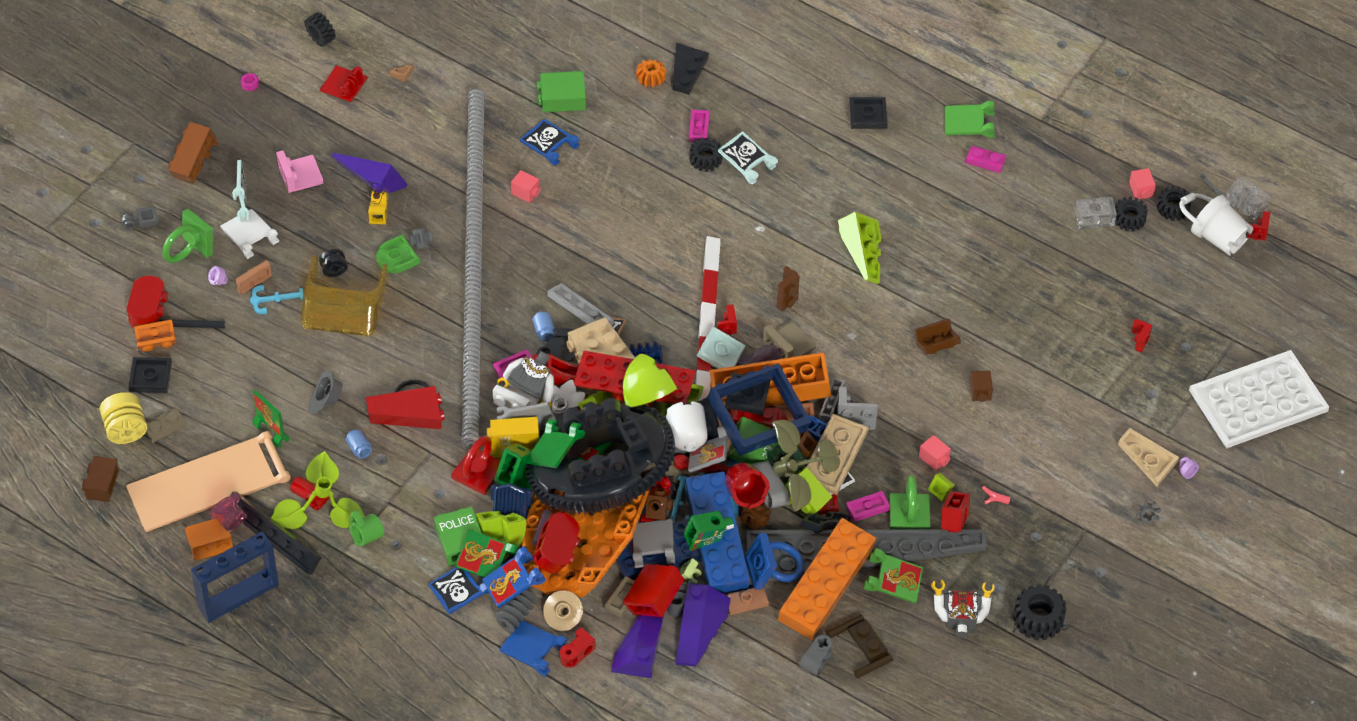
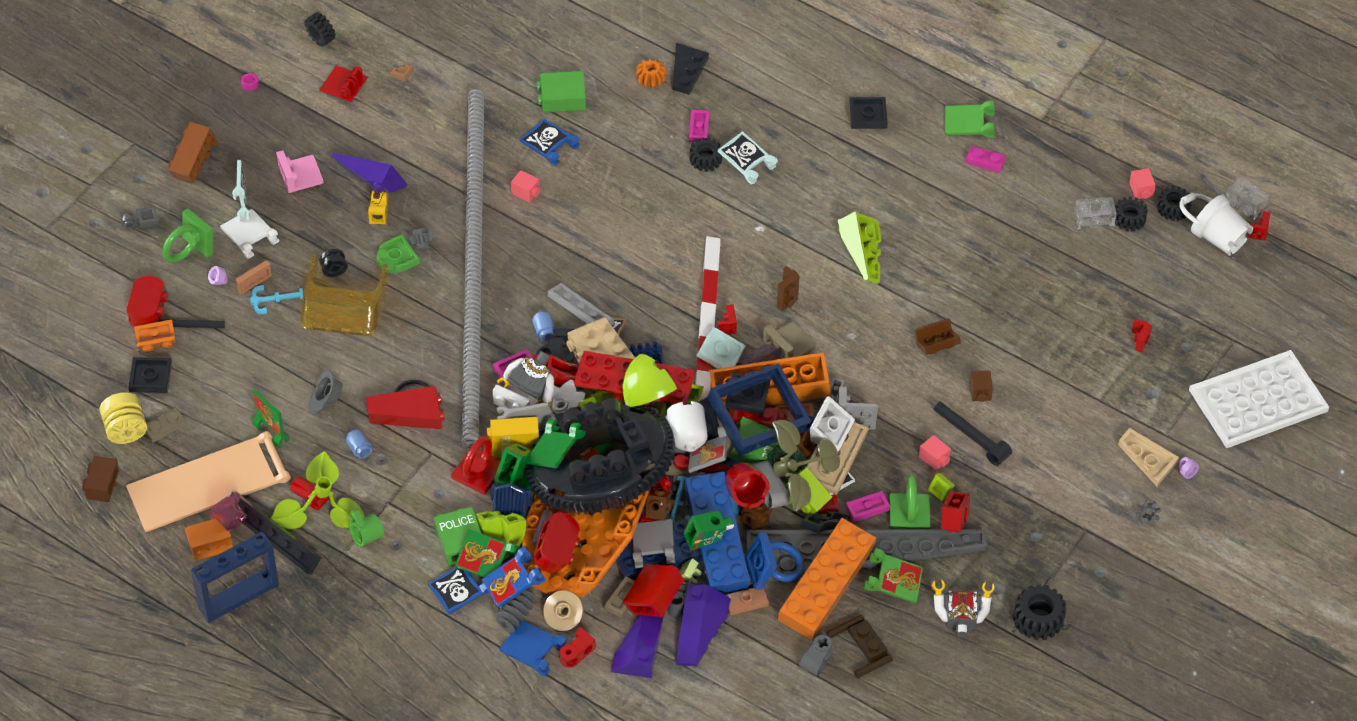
coral bar [982,486,1011,504] -> none
none -> white slope [810,397,855,451]
none -> black piece [934,401,1012,466]

